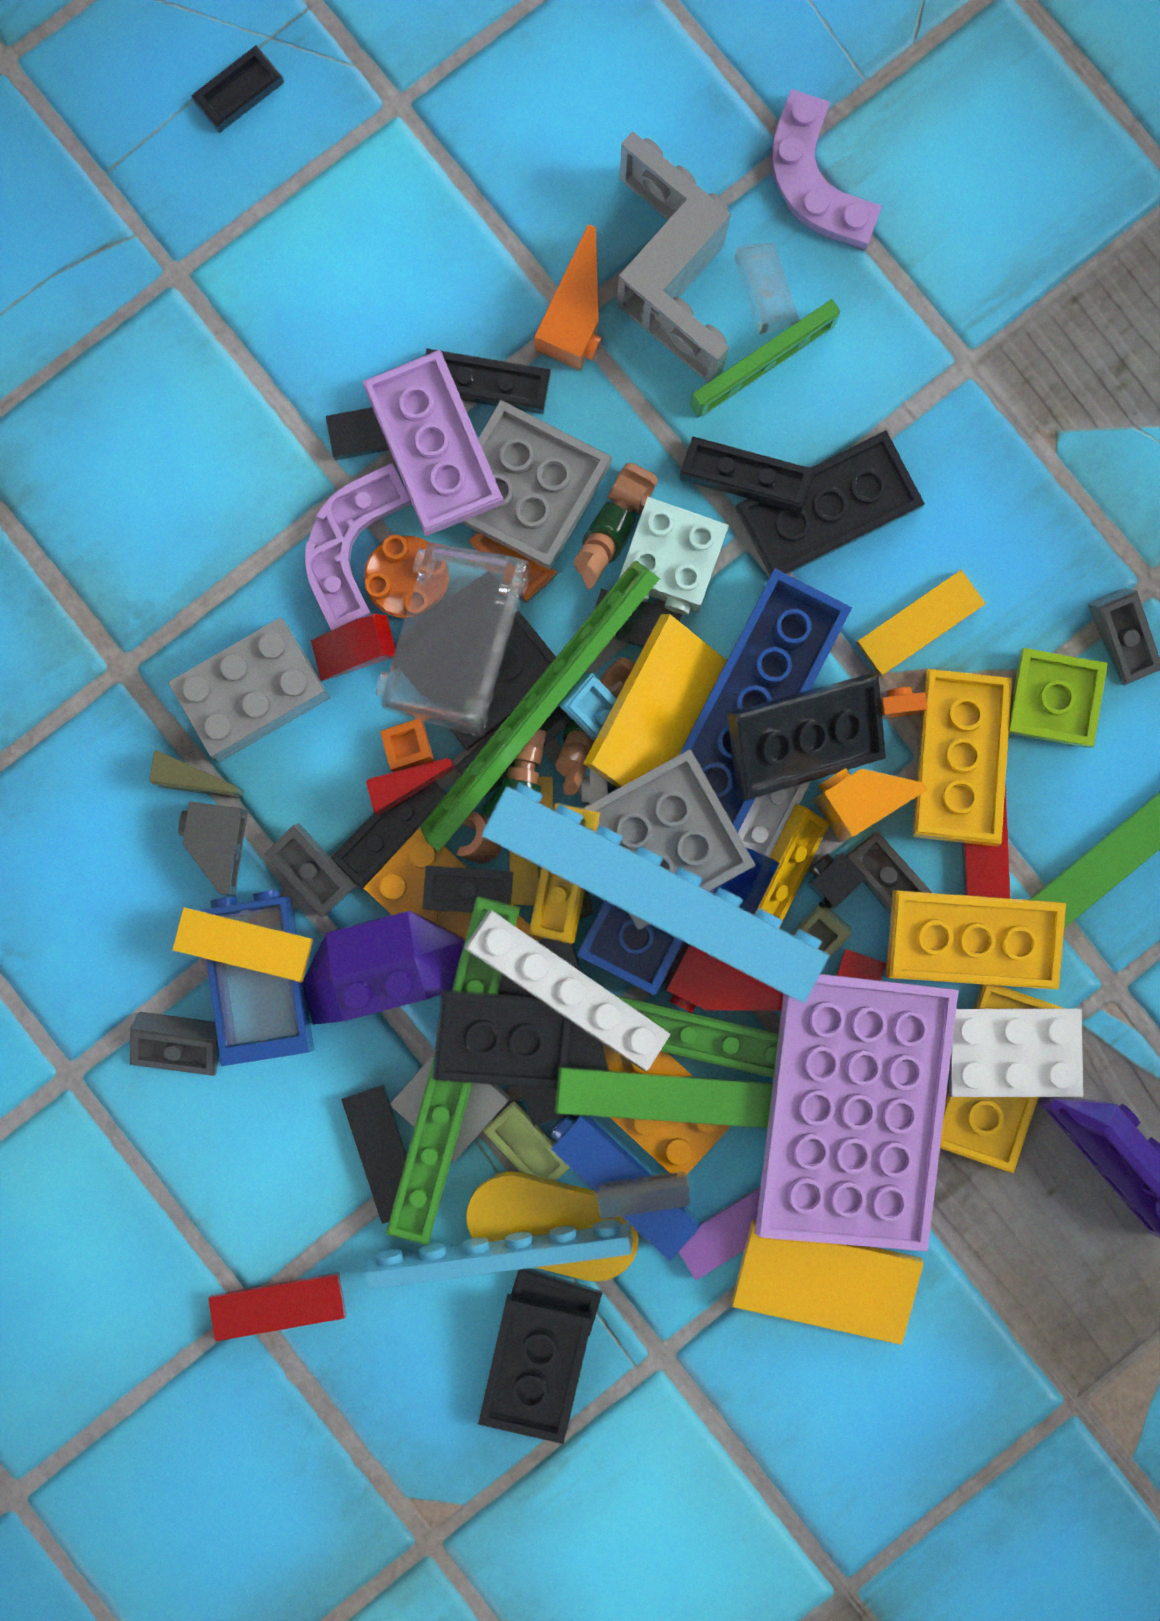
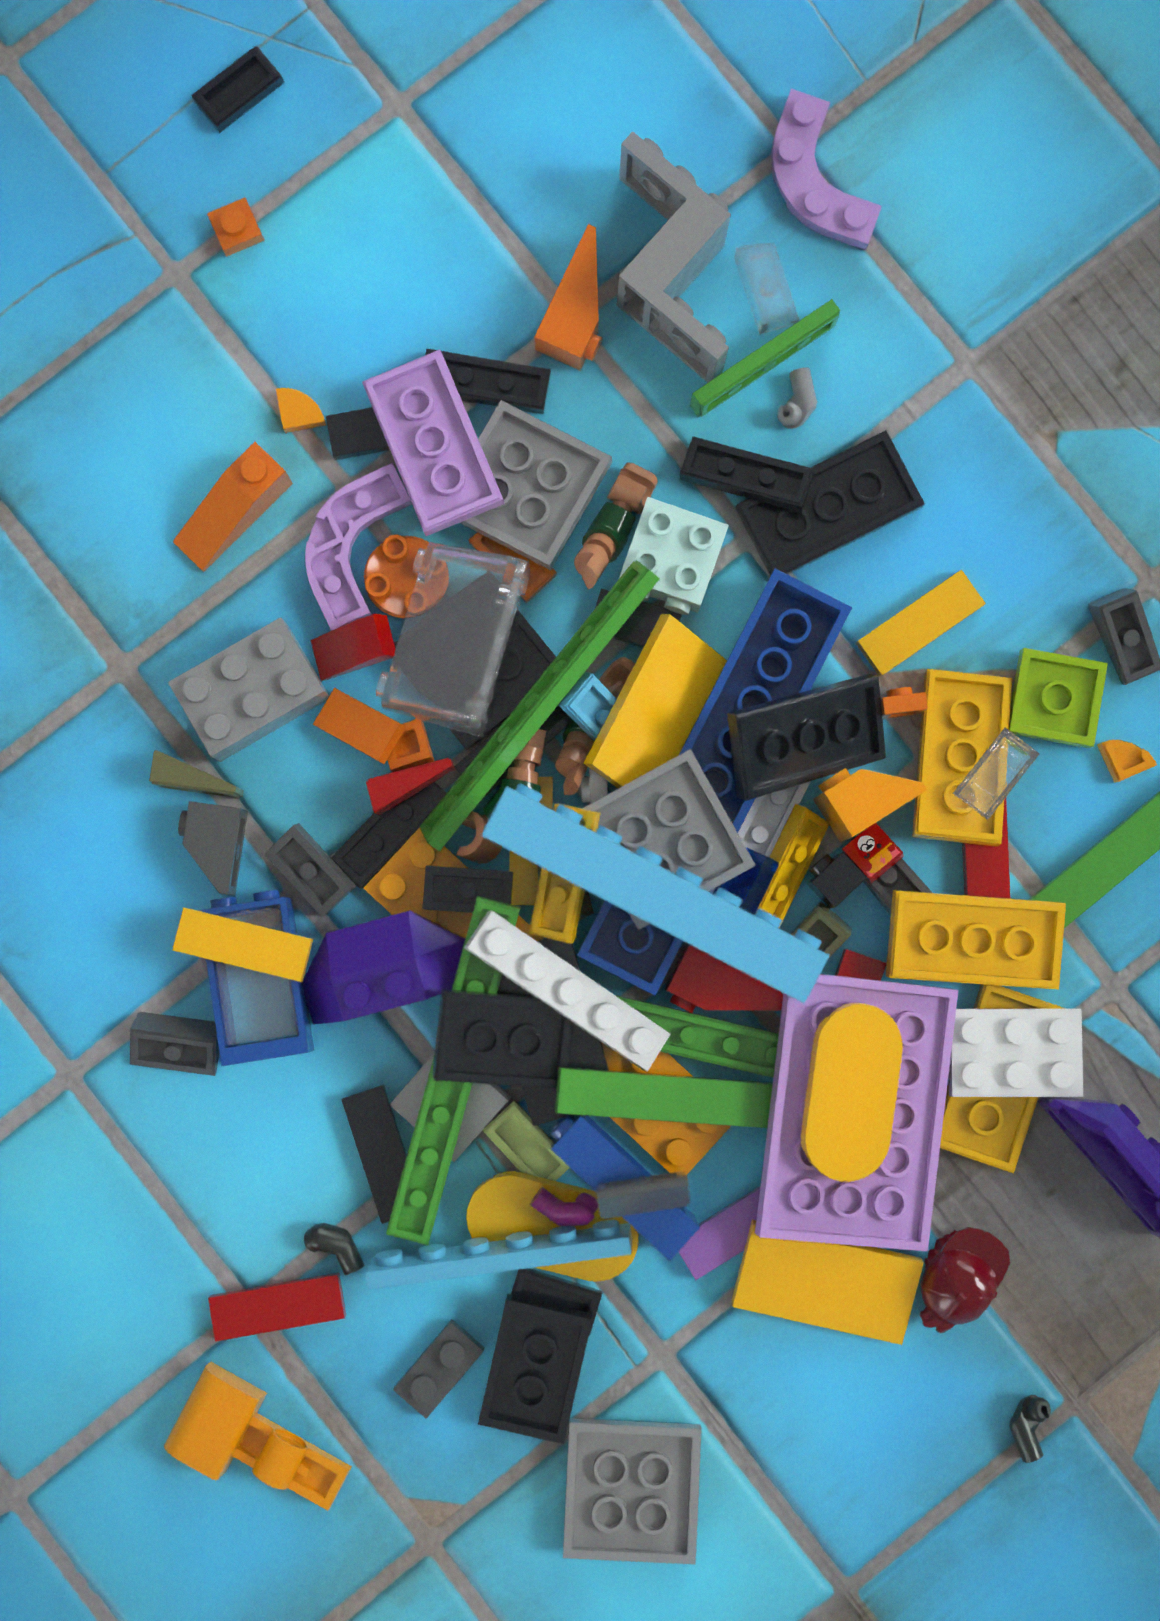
none -> light orange plate [164,1361,352,1511]
none -> orange slope [172,442,293,572]
none -> orange plate [207,197,265,257]
none -> light orange tile [276,388,326,433]
none -> pearl dark grey arm [304,1223,365,1275]
none -> orange tile [313,688,406,764]
none -> dark grey plate [393,1319,484,1419]
none -> magenta arm [530,1187,599,1226]
none -> light grey plate [563,1418,701,1564]
none -> light grey arm [777,368,817,429]
none -> yellow tile [801,1002,903,1182]
none -> red tile [842,823,904,884]
none -> dark red hair [920,1227,1010,1333]
none -> clear tile [952,728,1040,820]
none -> pearl dark grey arm [1009,1395,1051,1463]
none -> light orange tile [1097,739,1157,783]

